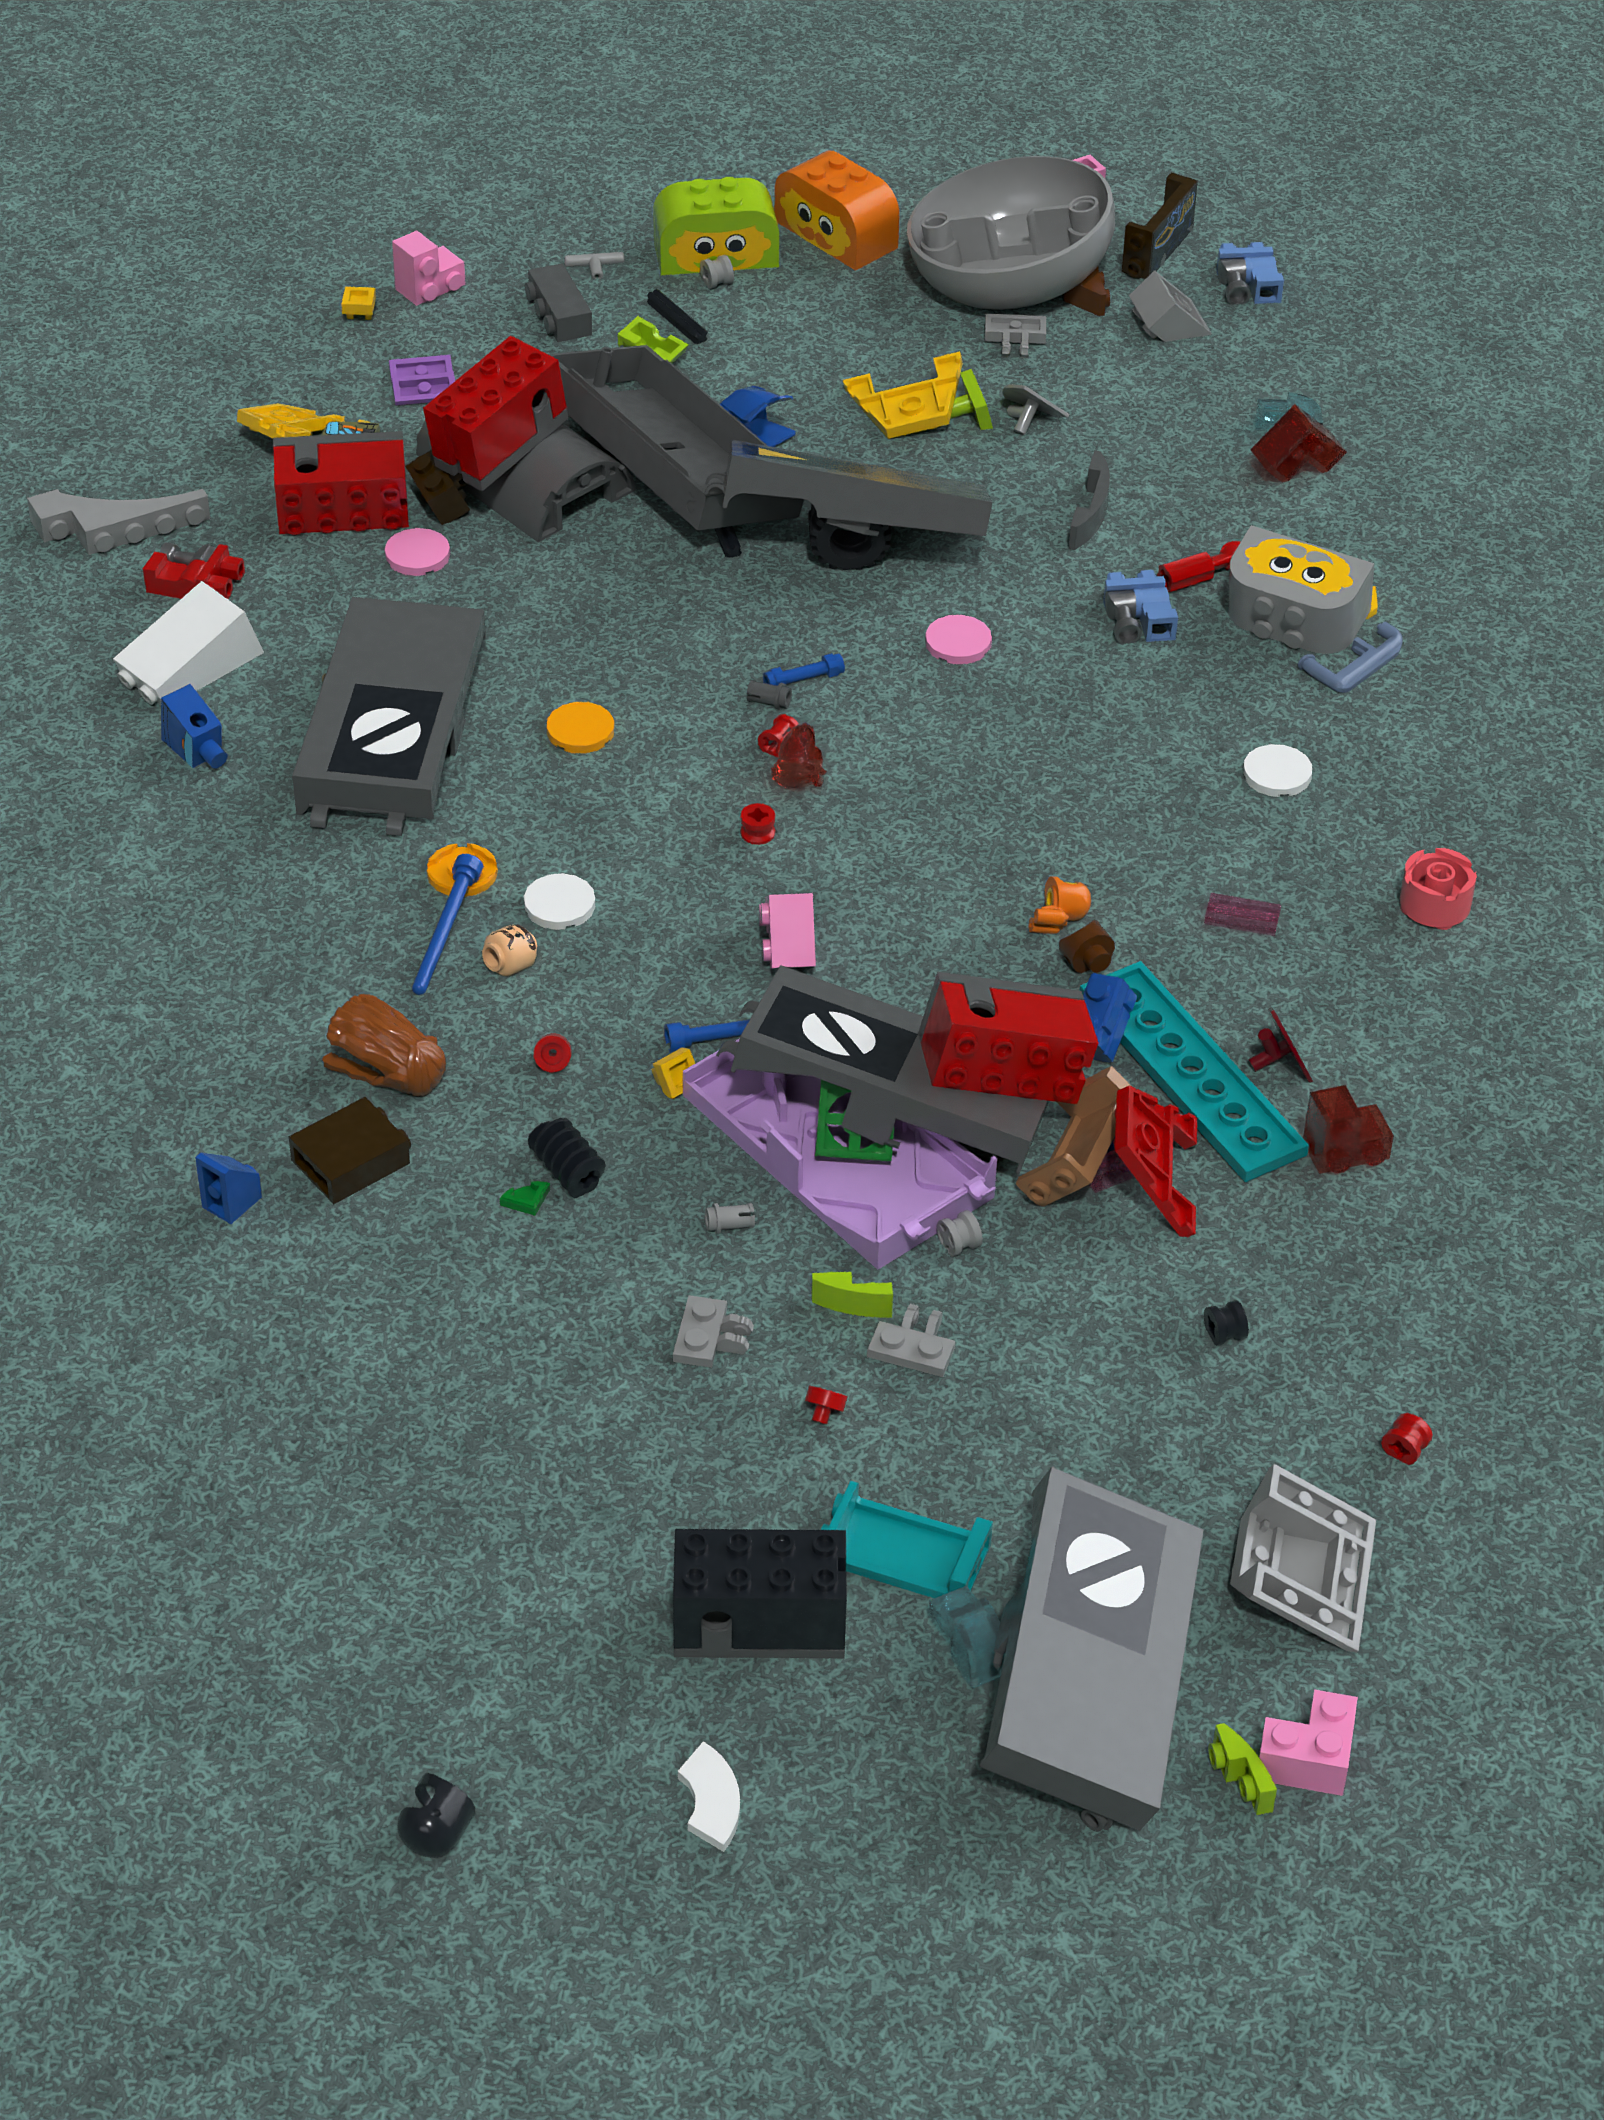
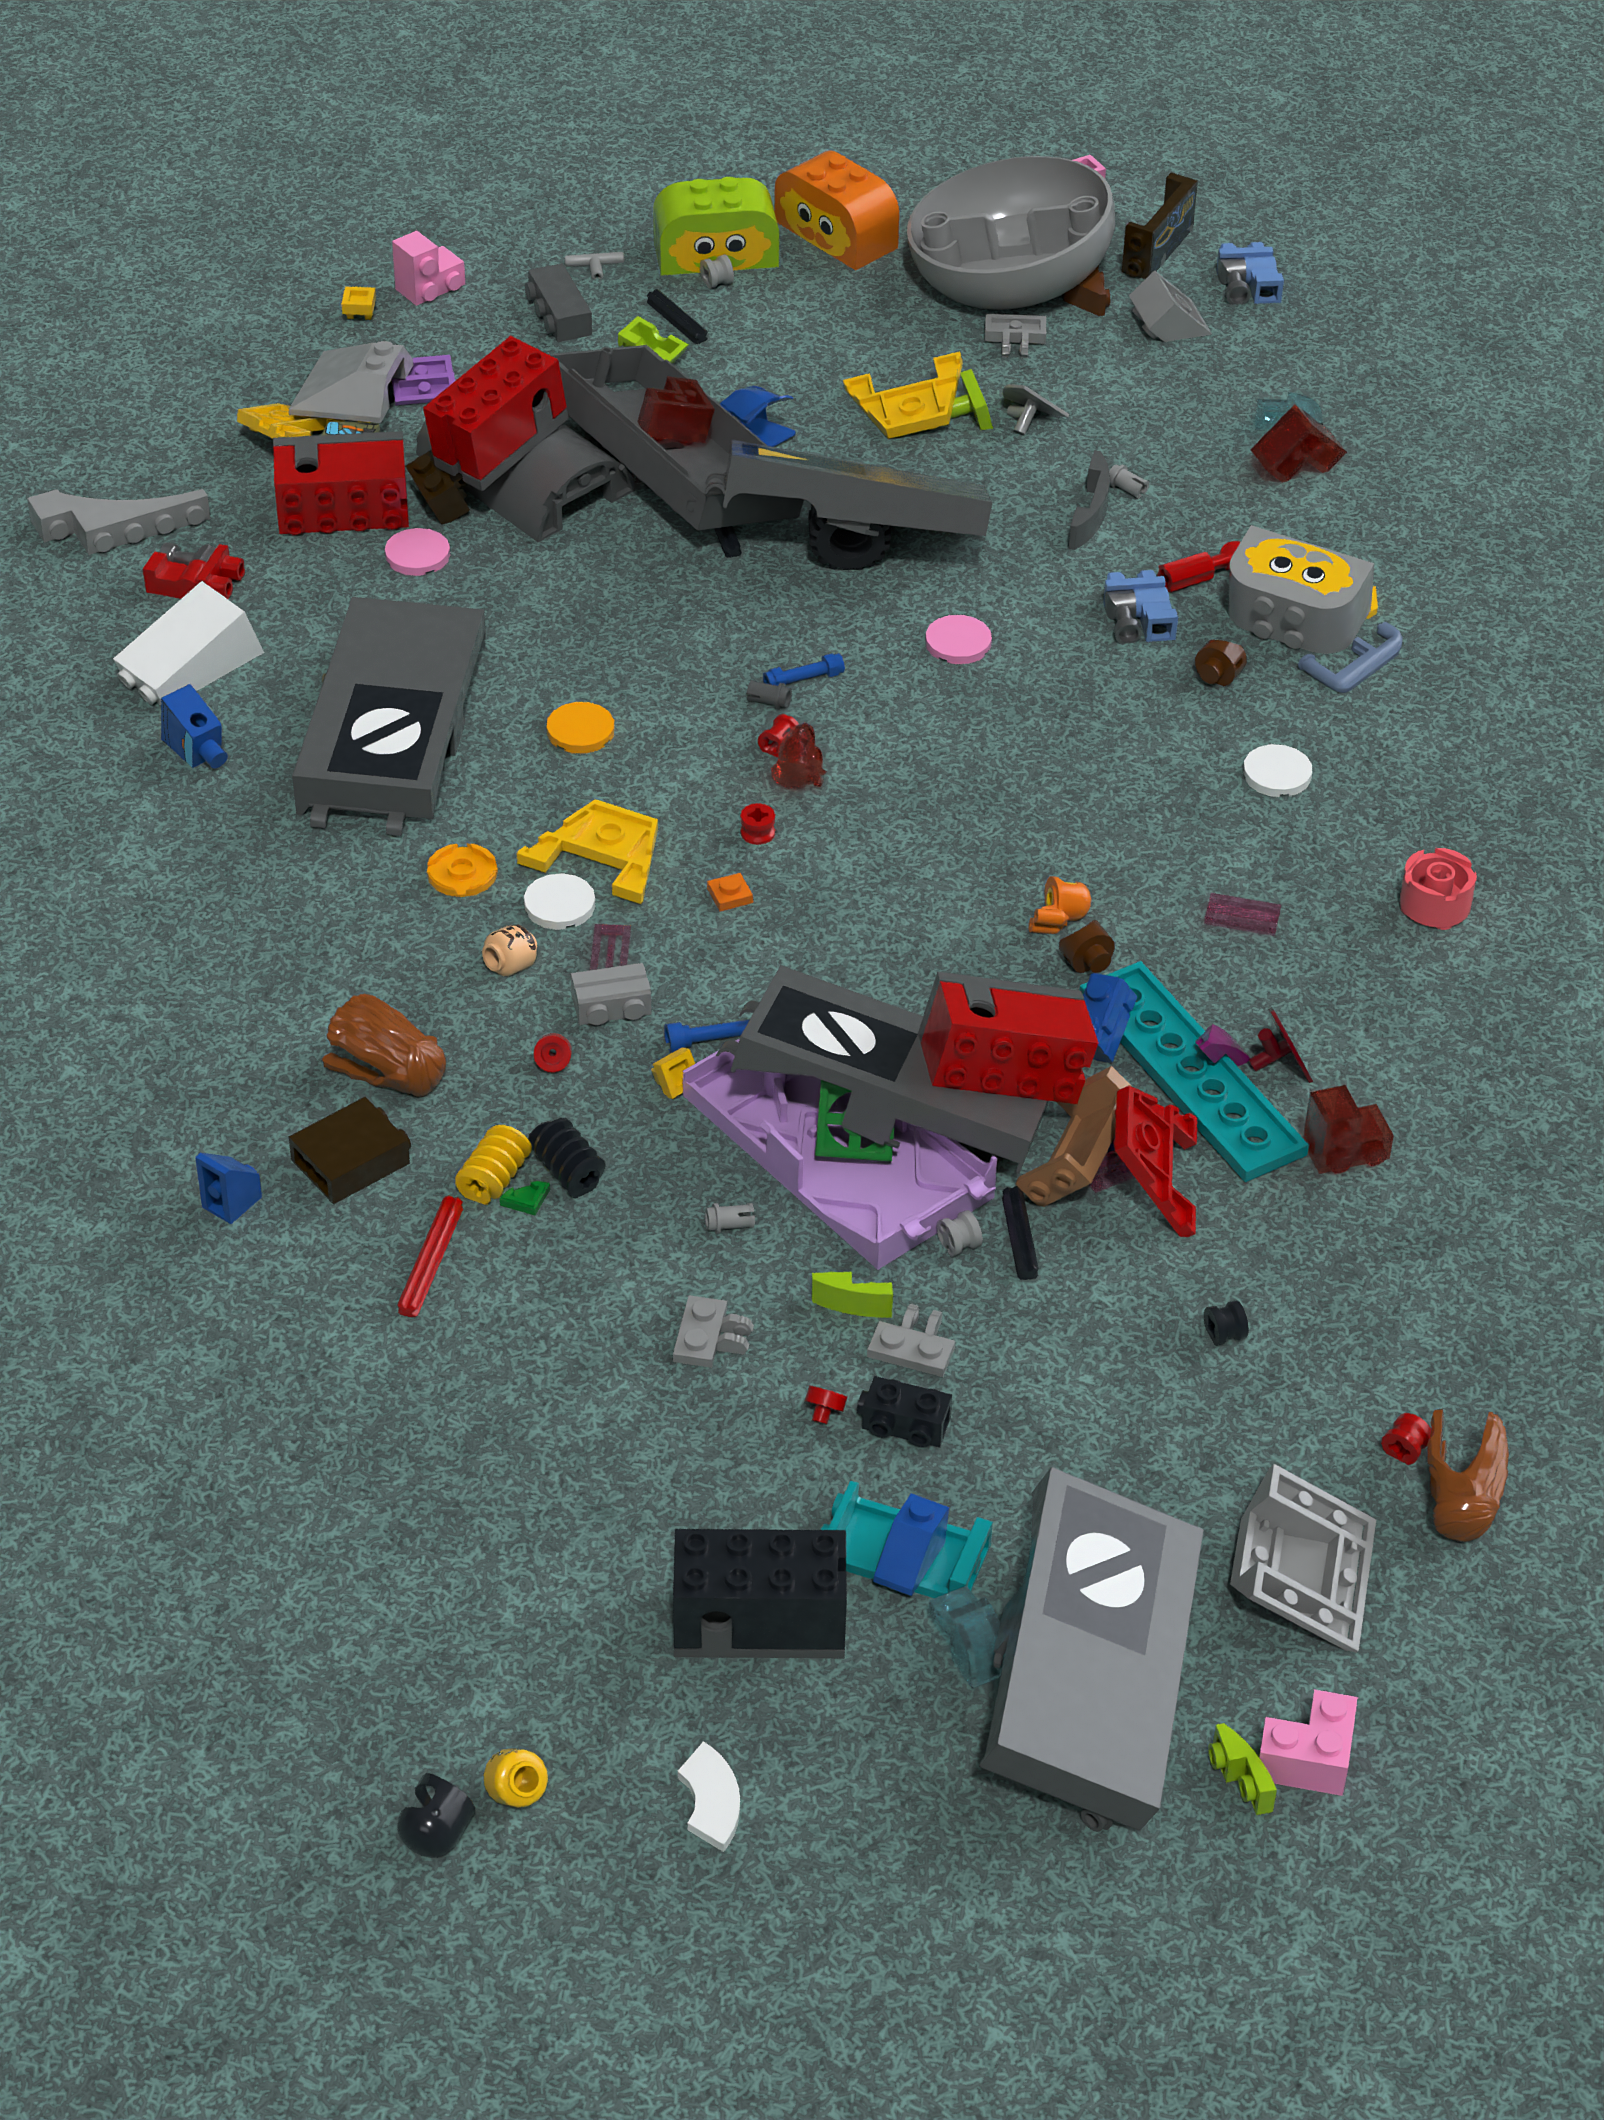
blue piece [412,854,484,995] -> none
bright pink brick [759,893,816,969] -> none
none -> light grey slope [289,341,413,423]
none -> red axle [397,1195,463,1317]
none -> yellow piece [455,1125,532,1205]
none -> yellow head [483,1748,548,1808]
none -> yellow wing [517,799,658,904]
none -> light grey brick [571,963,652,1025]
none -> clear pink tile [590,924,631,970]
none -> clear red brick [637,376,715,444]
none -> orange plate [707,873,753,911]
none -> black brick [857,1376,952,1448]
none -> blue slope [873,1493,949,1596]
none -> black axle [1002,1186,1039,1280]
none -> light grey pin [1109,464,1149,499]
none -> reddish brown piece [1195,640,1247,686]
none -> magenta slope [1195,1024,1250,1066]
none -> dark orange hair [1427,1408,1509,1542]

